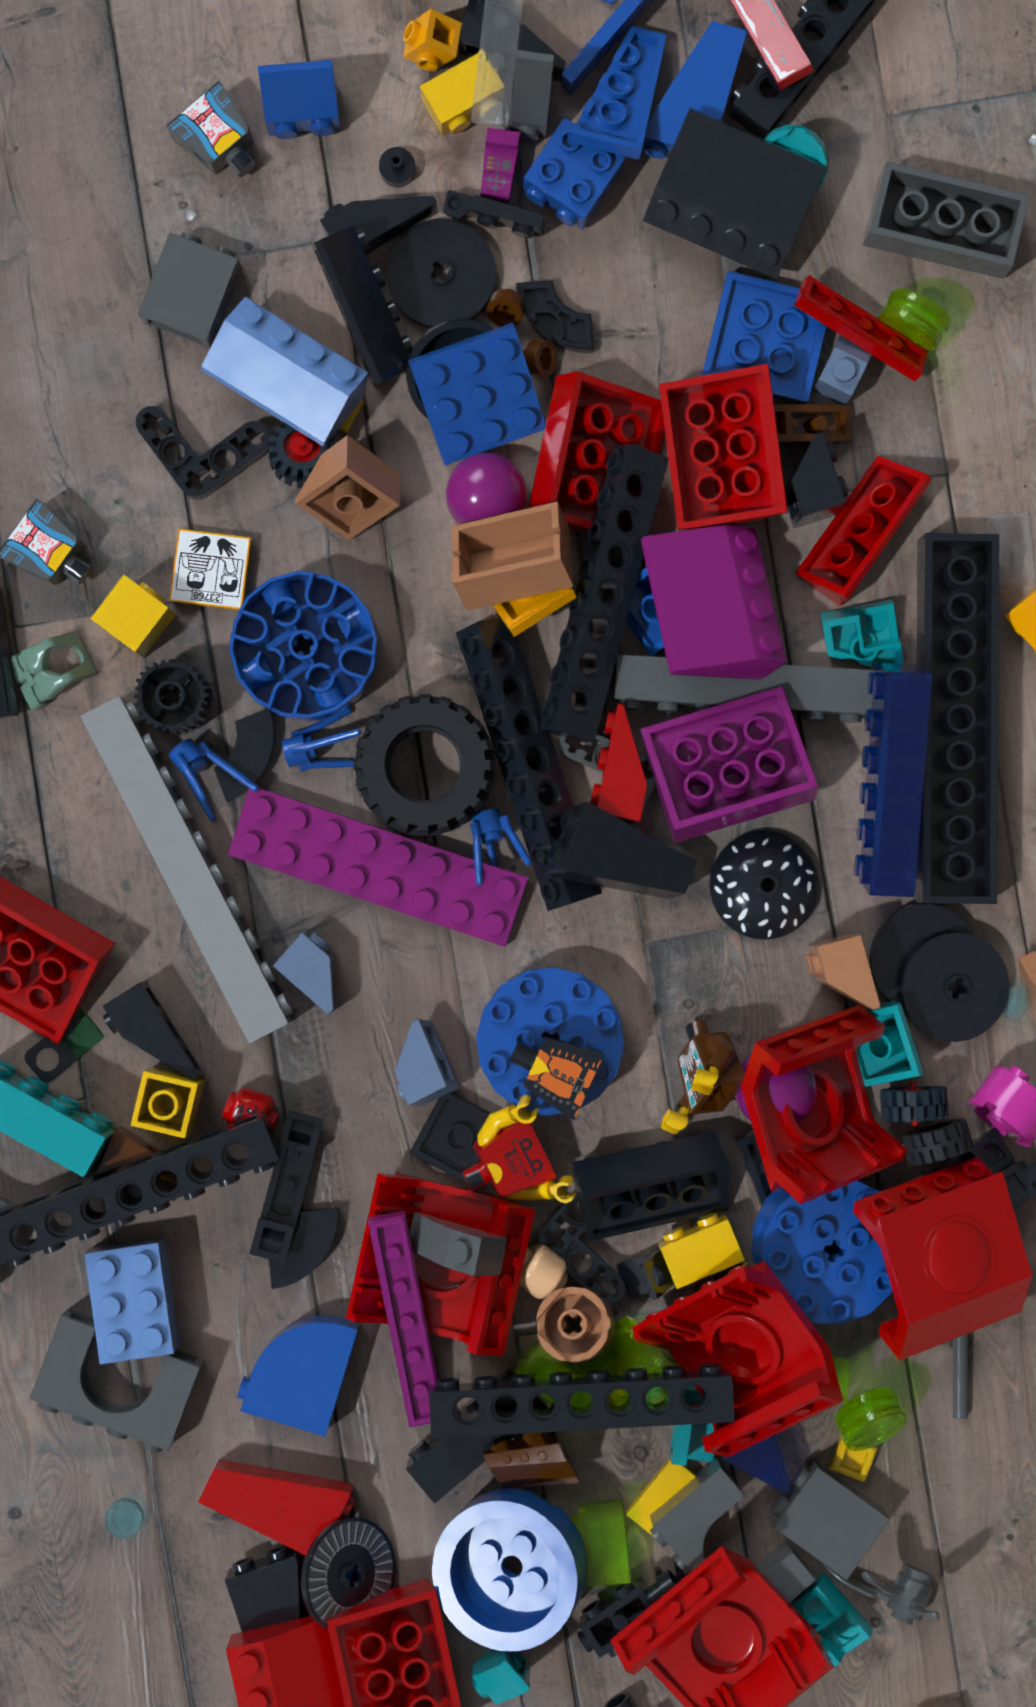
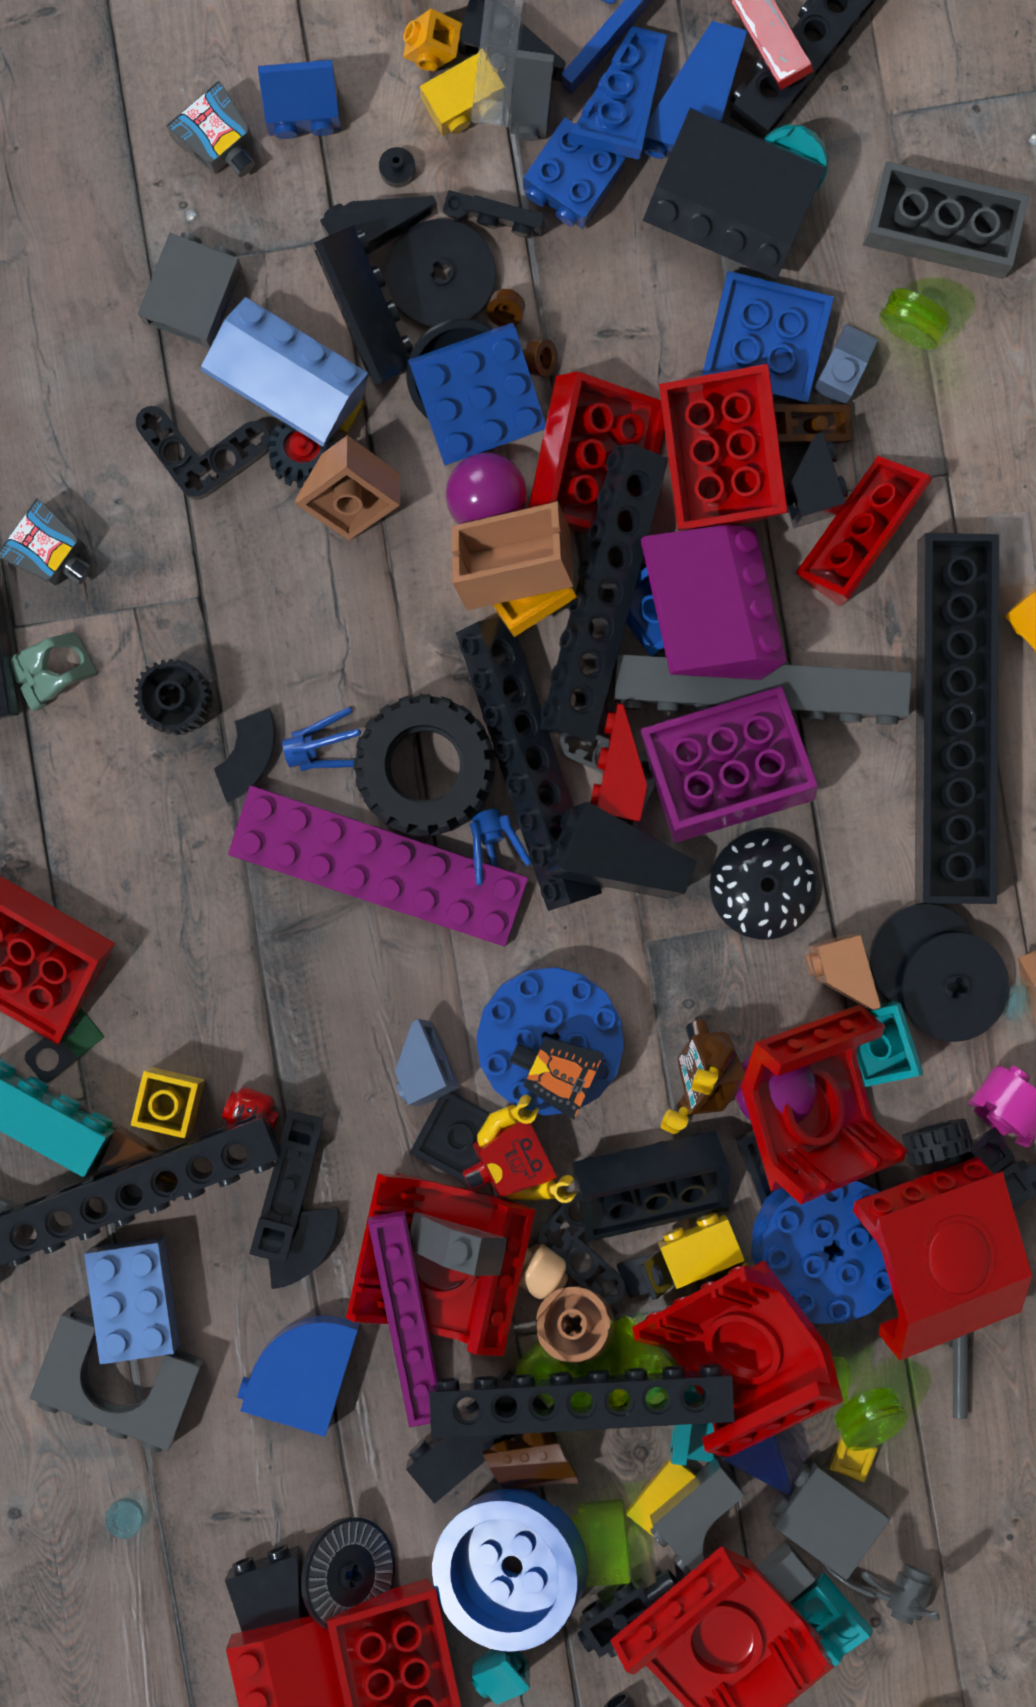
light grey brick [80,696,293,1044] -> none
yellow head [90,575,176,658] -> none
black slope [103,981,204,1080] -> none
tile [169,529,252,611] -> none
blue plant [169,738,259,821] -> none
red slope [198,1459,355,1556] -> none
blue brick [229,571,379,722] -> none
sand blue slope [273,932,336,1015] -> none
magenta leg [480,128,520,204] -> none
black tile [516,280,594,353] -> none
red tile [794,275,929,382] -> none
teal slope [819,599,905,672] -> none
clear blue brick [854,663,932,897] -> none
black wheel [880,1081,949,1126] -> none

